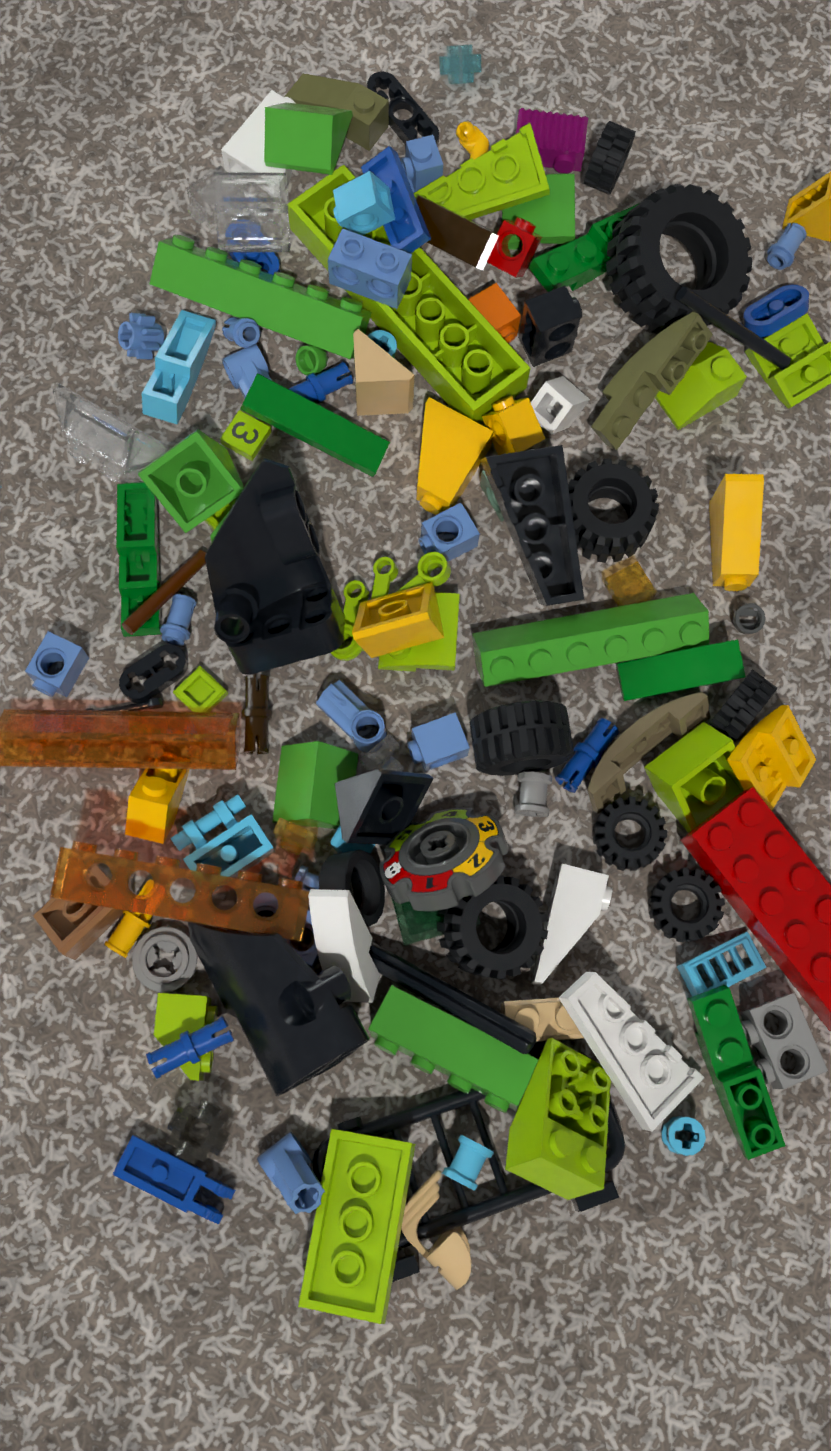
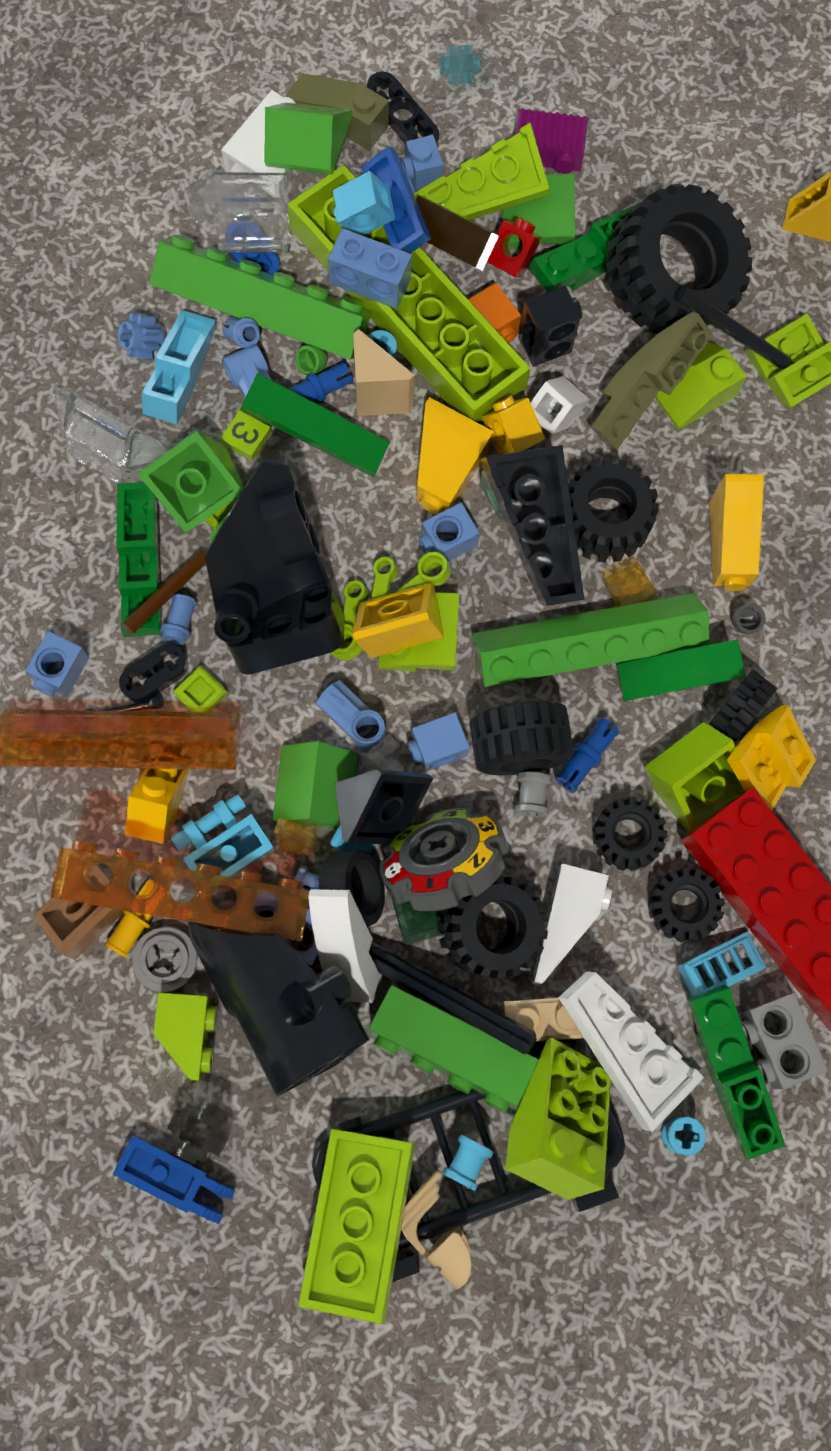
blue pin [146,1016,234,1079] -> none
dark brown pin [241,674,272,755] -> none
medium blue piece [257,1131,325,1214] -> none
yellow arm [456,121,489,160] -> none
black tyre [584,121,636,195] -> none
dark tan slope [588,692,711,814] -> none
blue plate [744,284,809,338] -> none
medium blue pin [767,223,807,270] -> none

